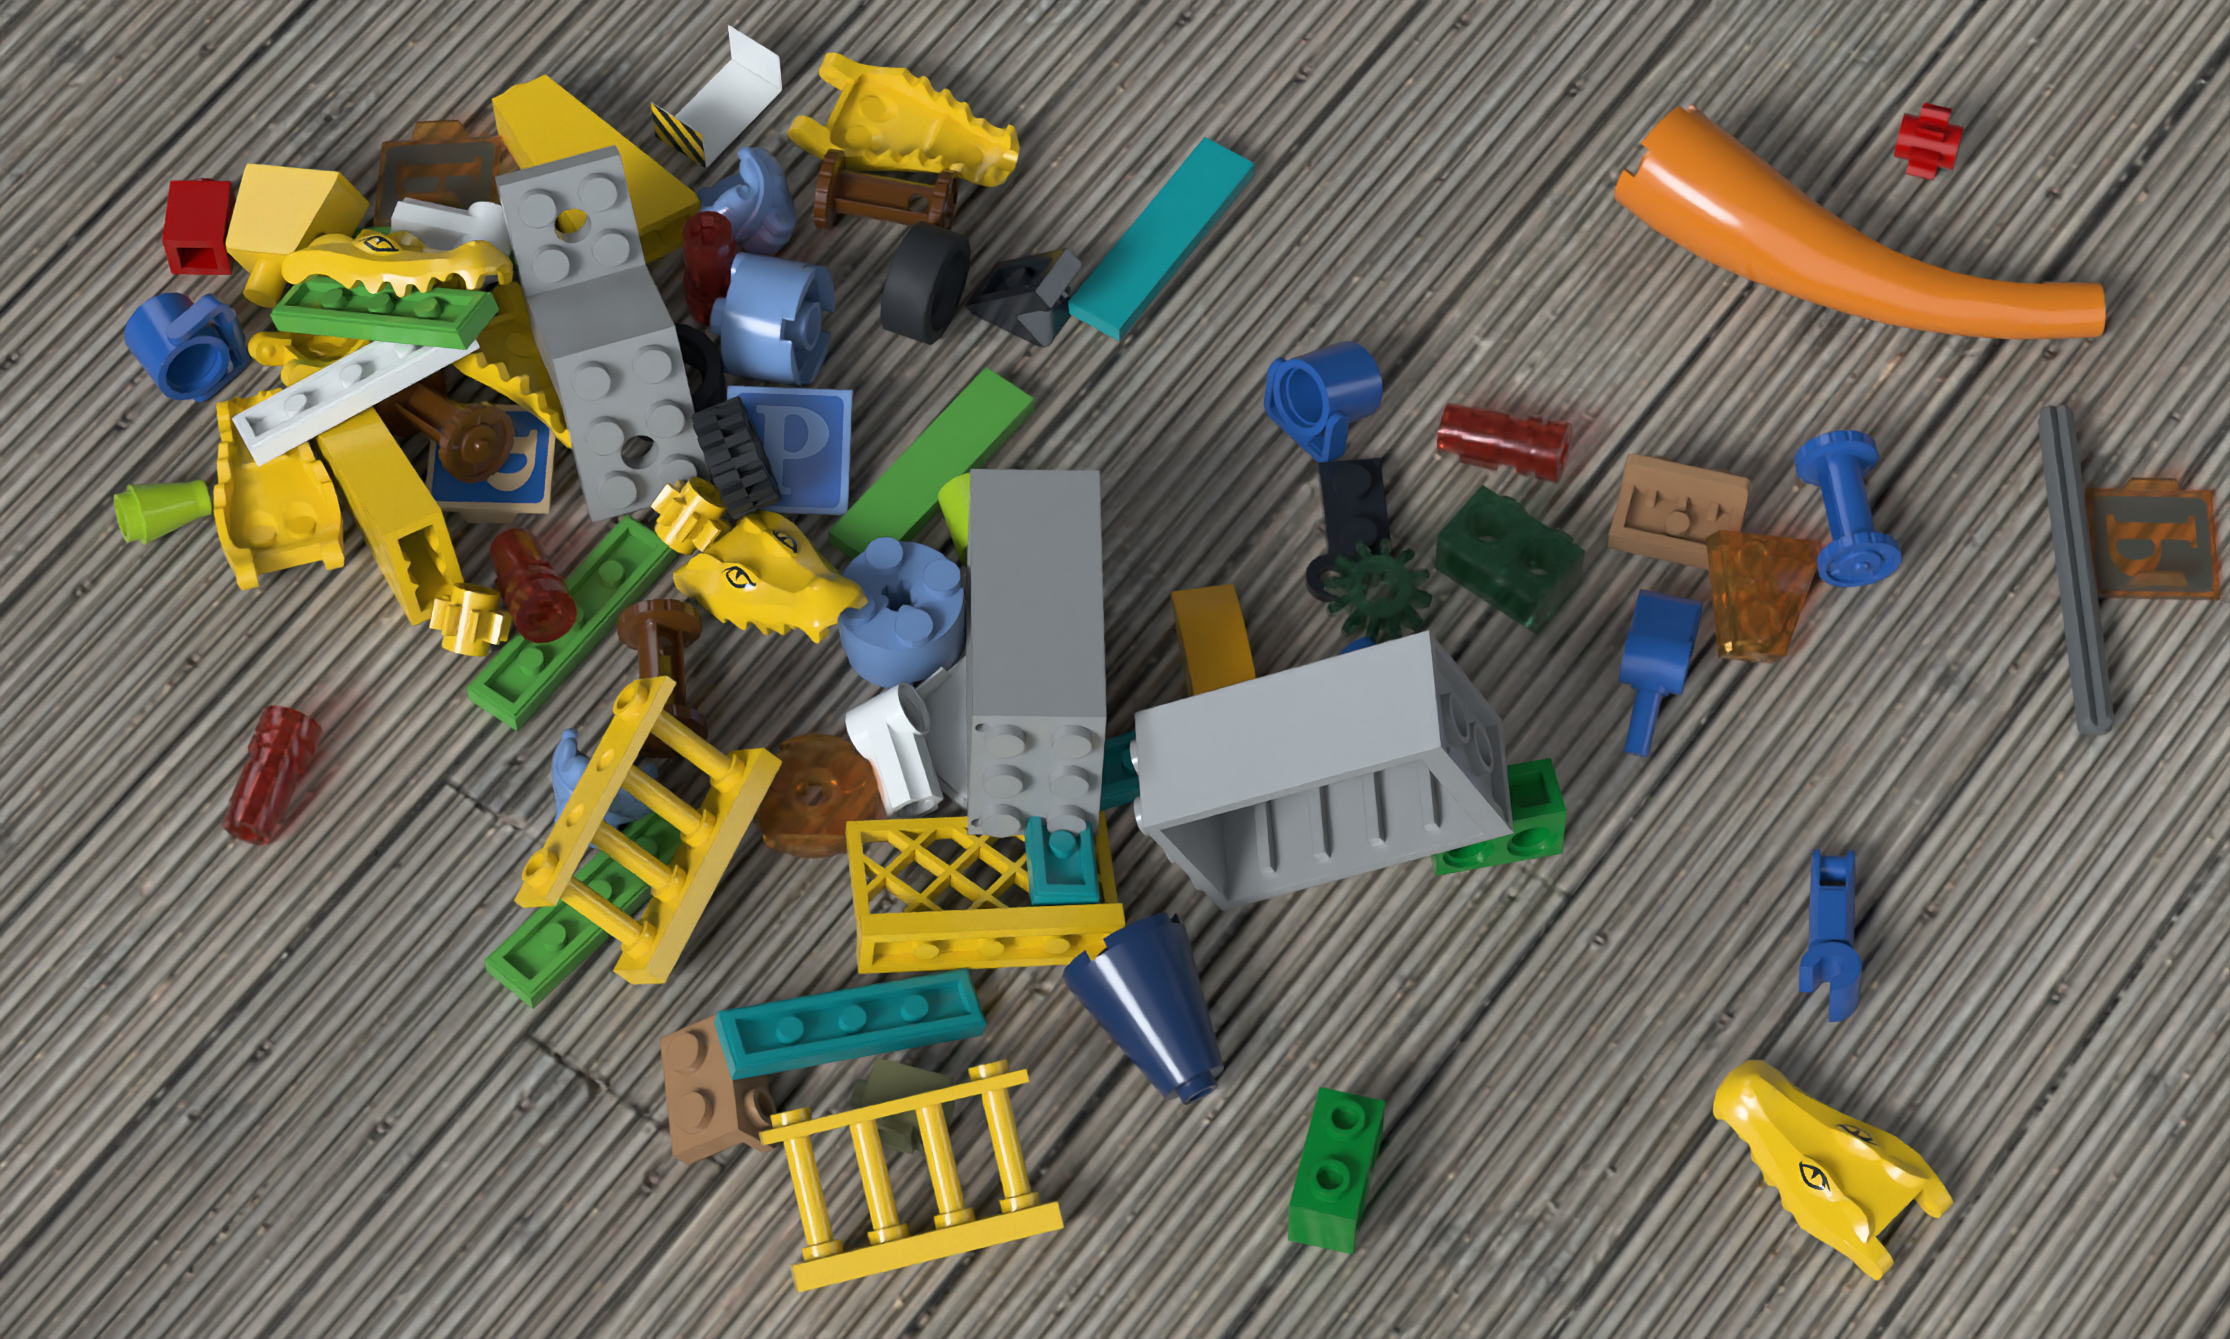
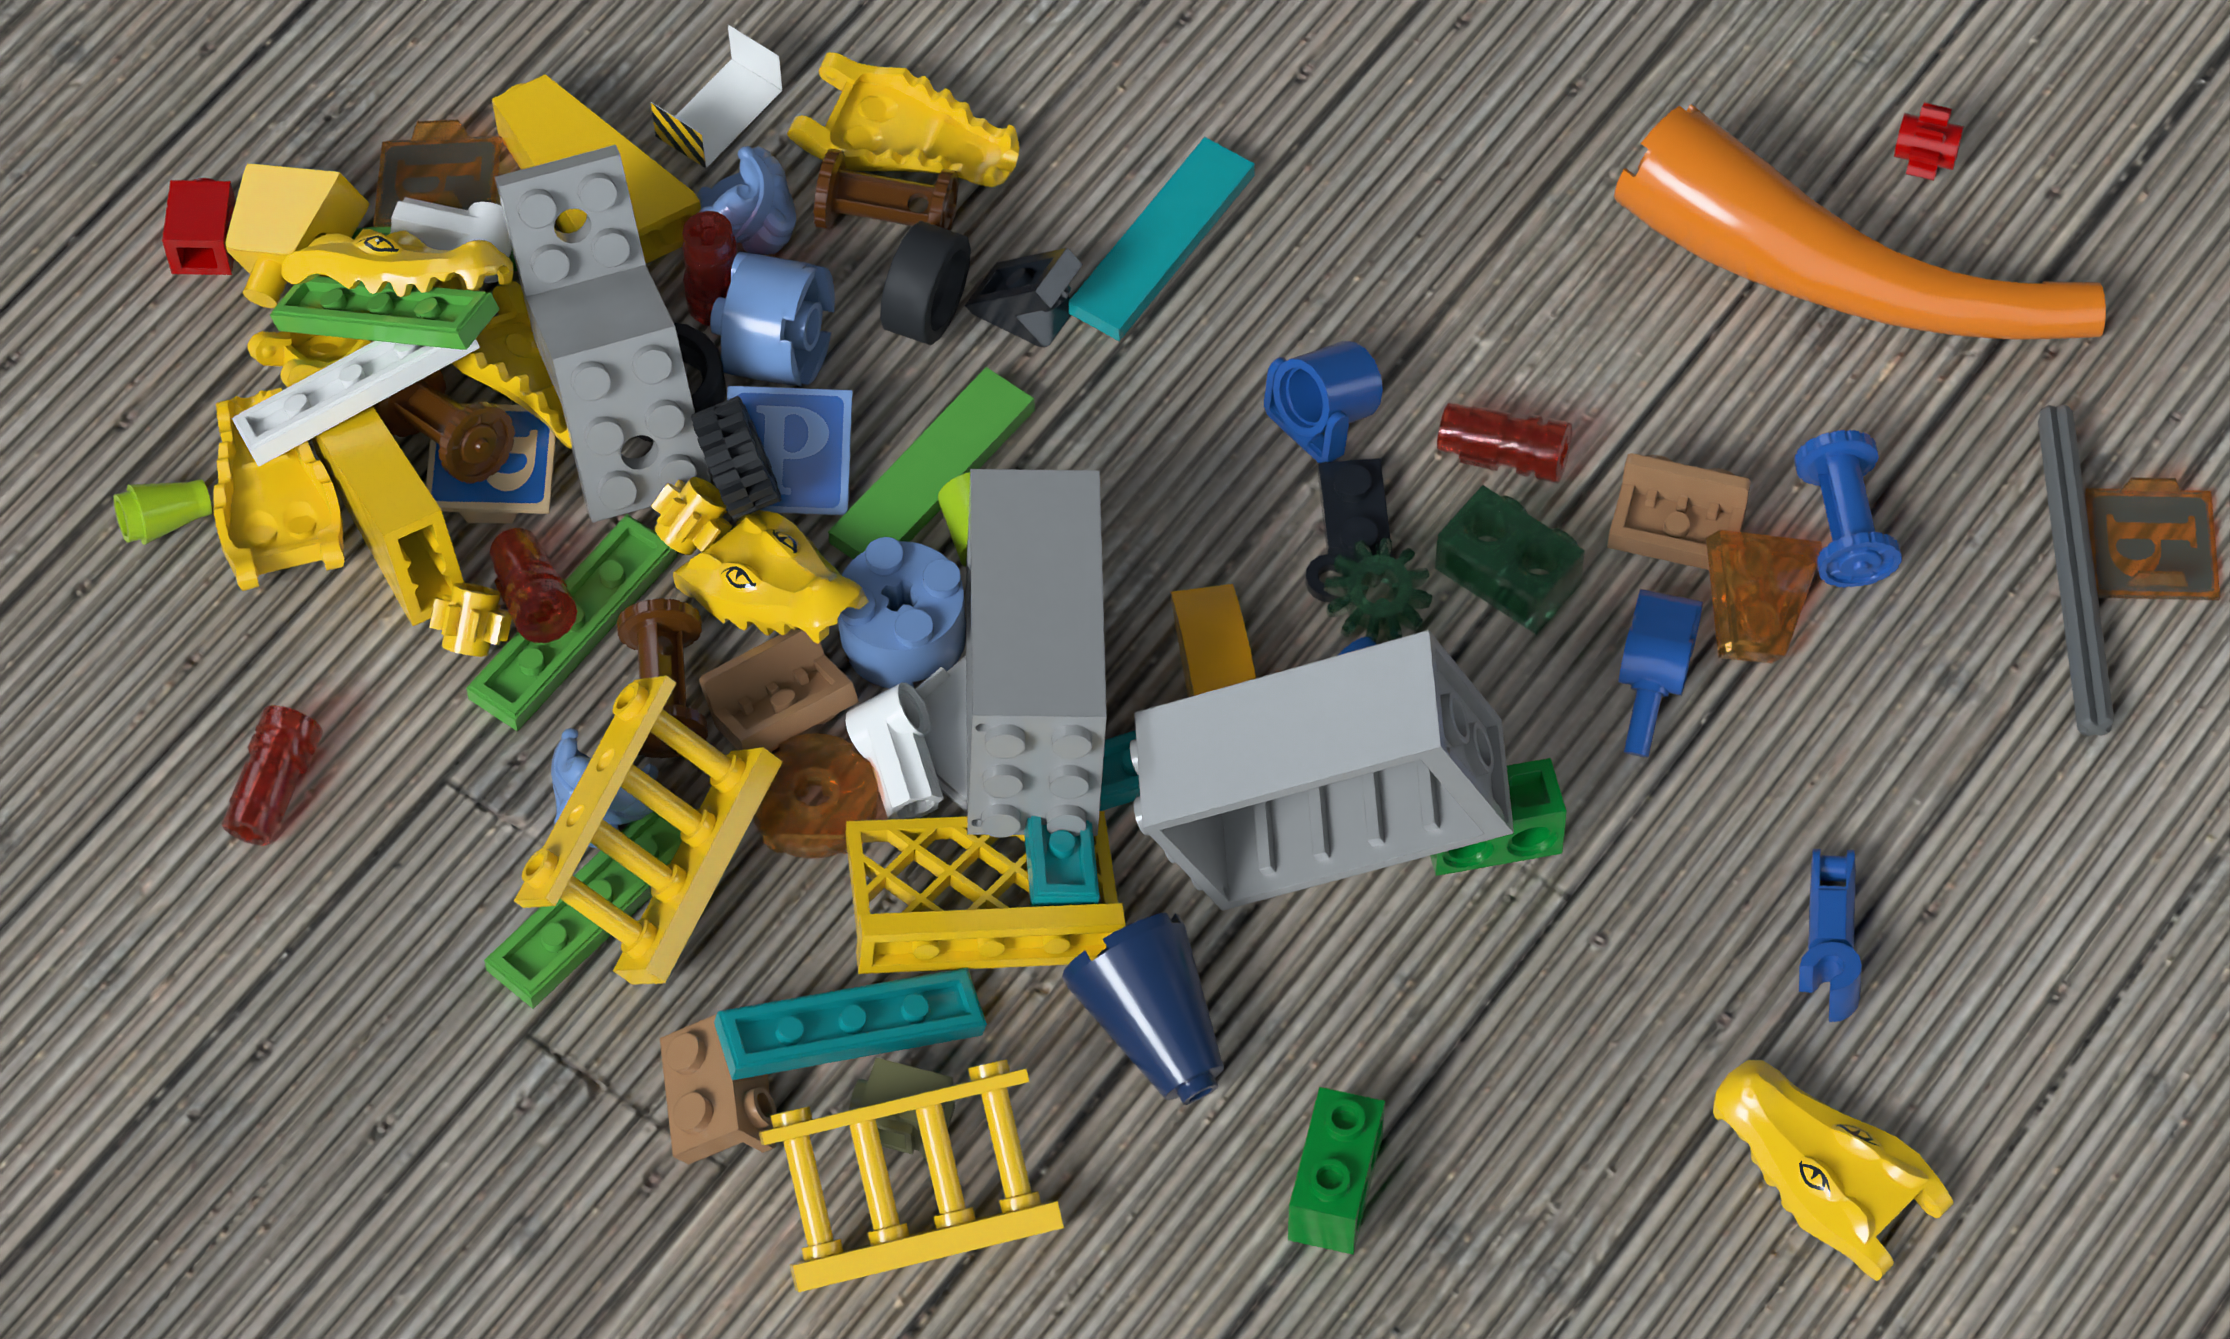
blue piece [124,292,249,402] -> none
none -> medium nougat bracket [699,628,859,752]

